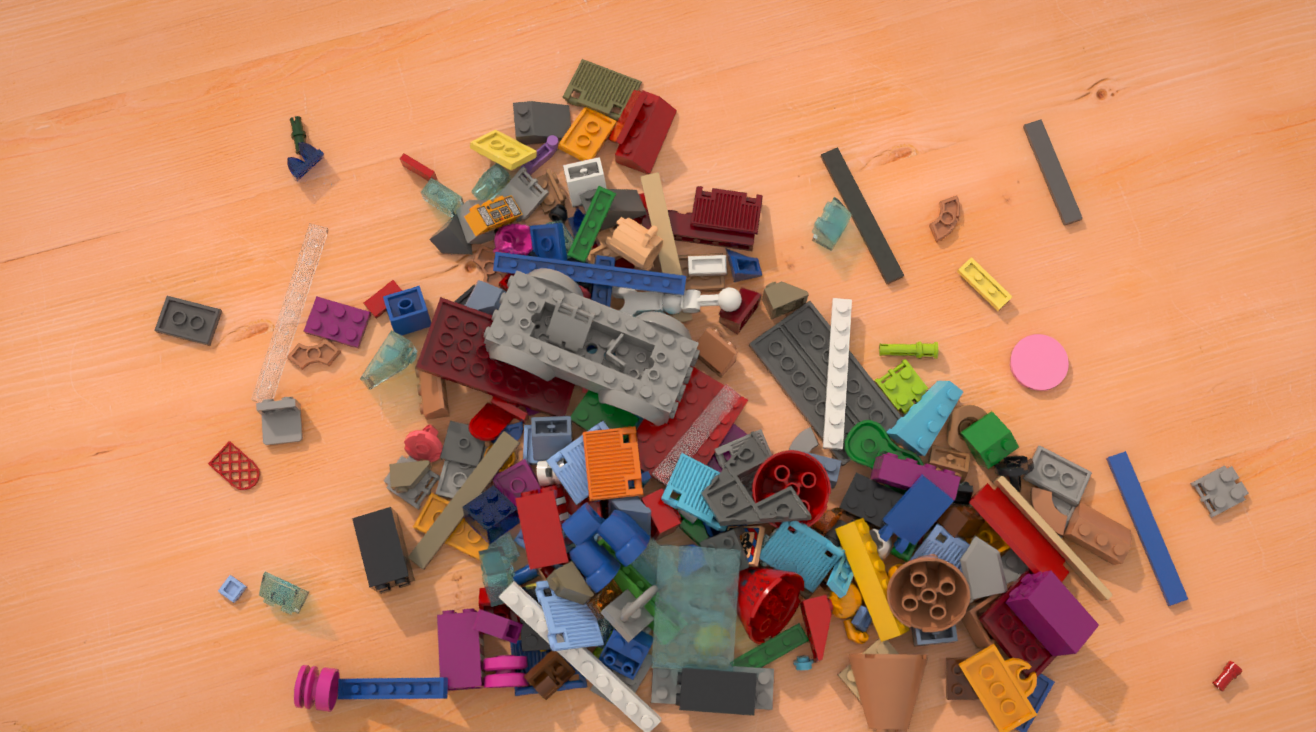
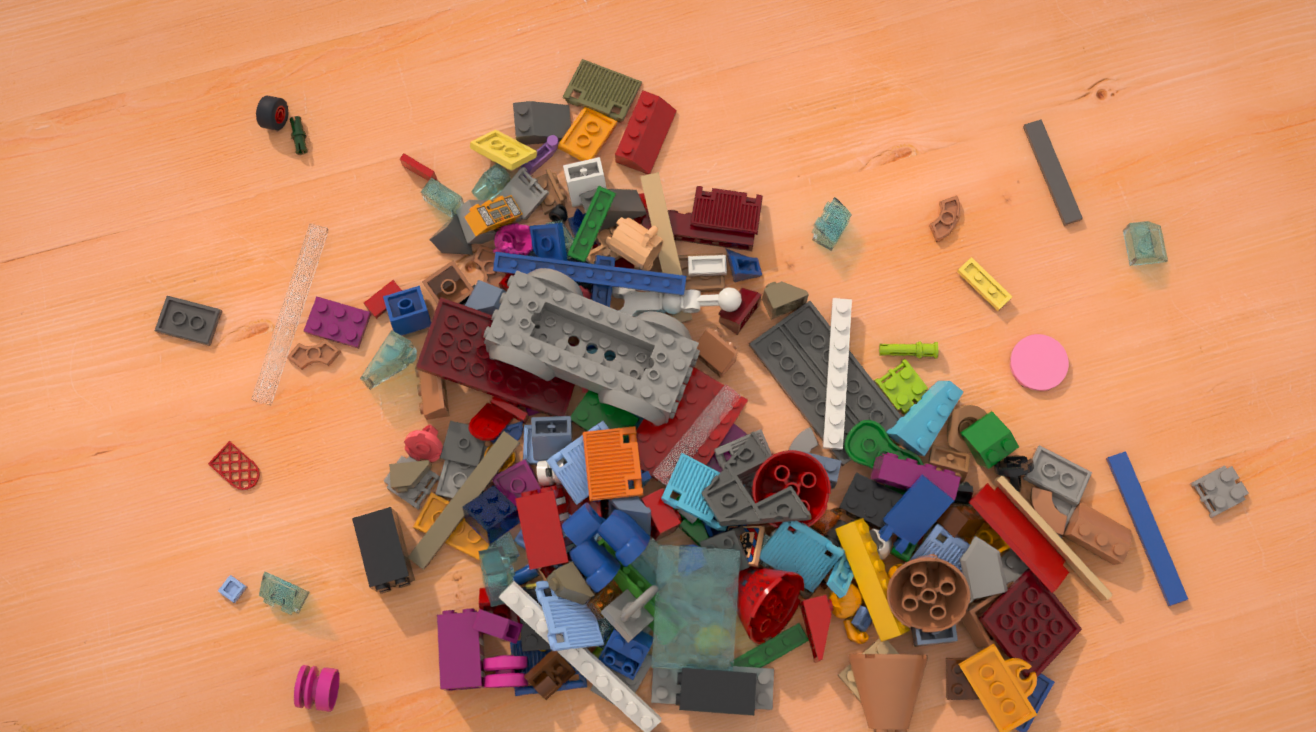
light grey bracket [256,397,303,445] -> none
clear blue tile [287,142,324,181] -> none
blue plate [338,677,448,699] -> none
light grey plate [546,299,595,353] -> none
light grey bracket [605,333,626,371] -> none
red tile [608,90,647,144] -> none
medium azure plate [793,655,814,671] -> none
pearl dark grey tile [821,147,904,285] -> none
magenta brick [1005,571,1099,656] -> none
red pin [1212,661,1243,691] -> none
none -> black wheel [256,95,289,131]
none -> nougat slope [422,260,473,304]
none -> clear light blue slope [1123,221,1168,266]

